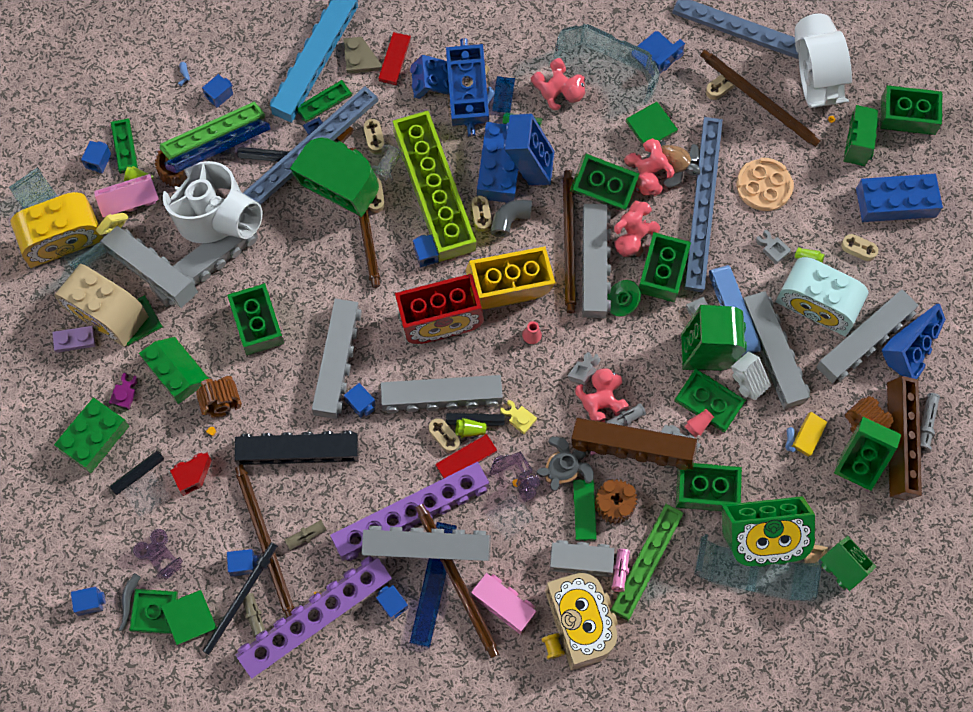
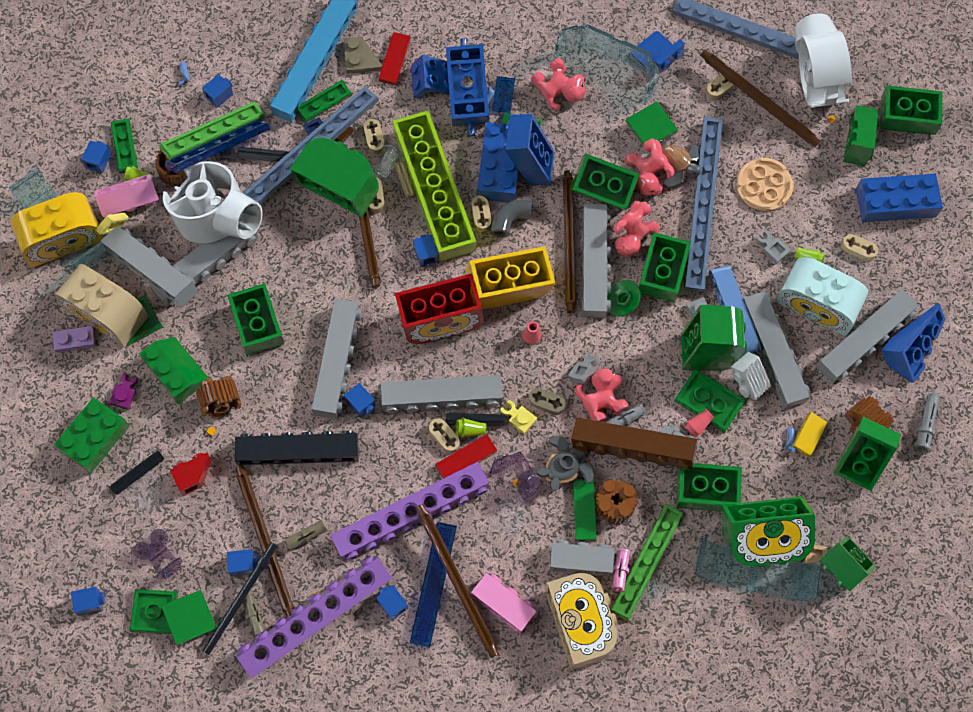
dark grey animal [118,573,141,631] -> none
light grey brick [362,526,491,561] -> none
yellow bush [541,633,565,660] -> none
reddish brown brick [887,376,922,501] -> none
none -> tan axle [395,162,415,198]
none -> dark tan beam [529,388,566,415]

